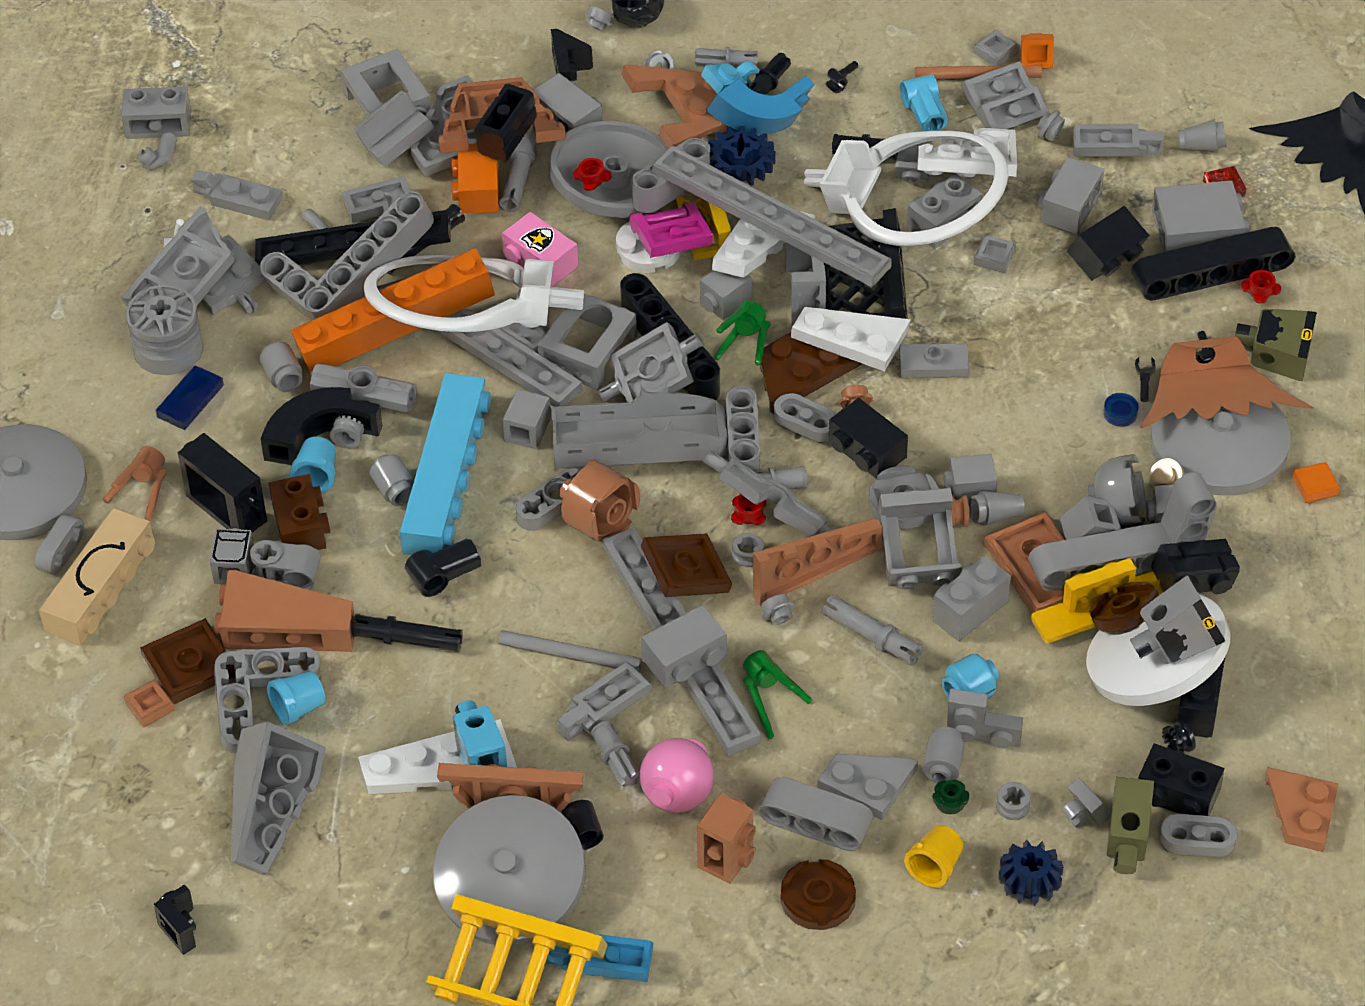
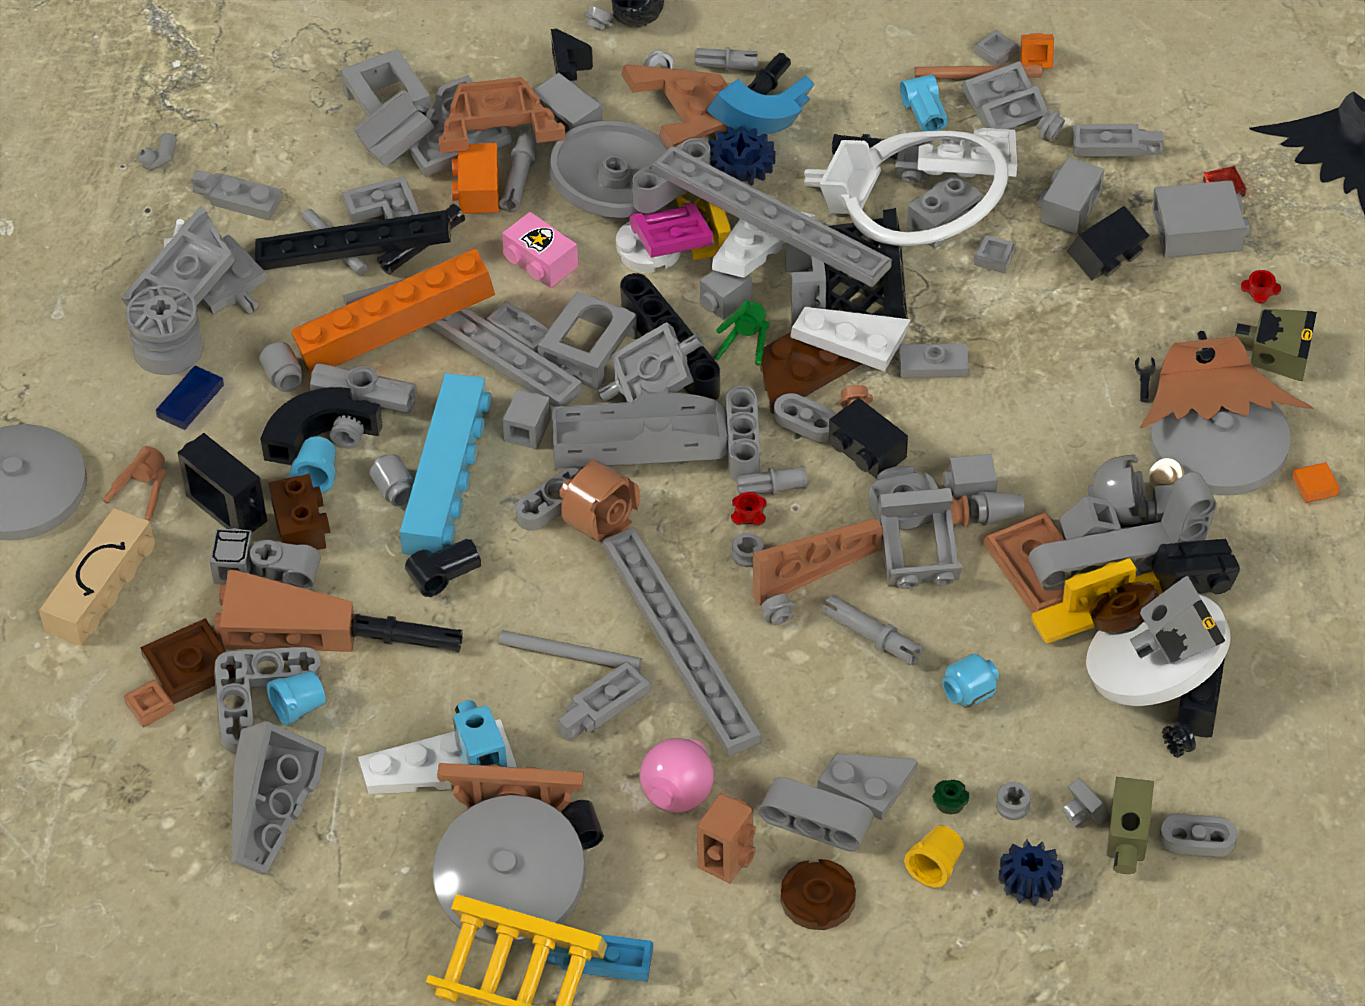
light grey beam [35,514,84,575] -> none
light grey brick [121,87,191,139] -> none
black bracket [154,885,196,955] -> none
light grey beam [260,191,434,321] -> none
white brick [364,255,584,332] -> none
black brick [474,84,537,162] -> none
red plate [573,158,612,191] -> none
light grey axle [591,721,639,787] -> none
reddish brown tile [641,533,732,597] -> none
light grey brick [641,605,727,688] -> none
medium azure plate [701,61,760,94] -> none
light grey piece [703,450,833,537] -> none
green plant [743,650,812,739] -> none
black hand [826,61,859,93] -> none
light grey brick [922,727,965,783] -> none
light grey brick [933,555,1011,642] -> none
light grey plate [947,689,1023,748] -> none
clear blue tile [1103,393,1139,427] -> none
black beam [1131,227,1296,301] -> none
black brick [1138,743,1225,816] -> none
light grey cone [1178,119,1226,151] -> none
nougat wing [1265,767,1339,852] -> none

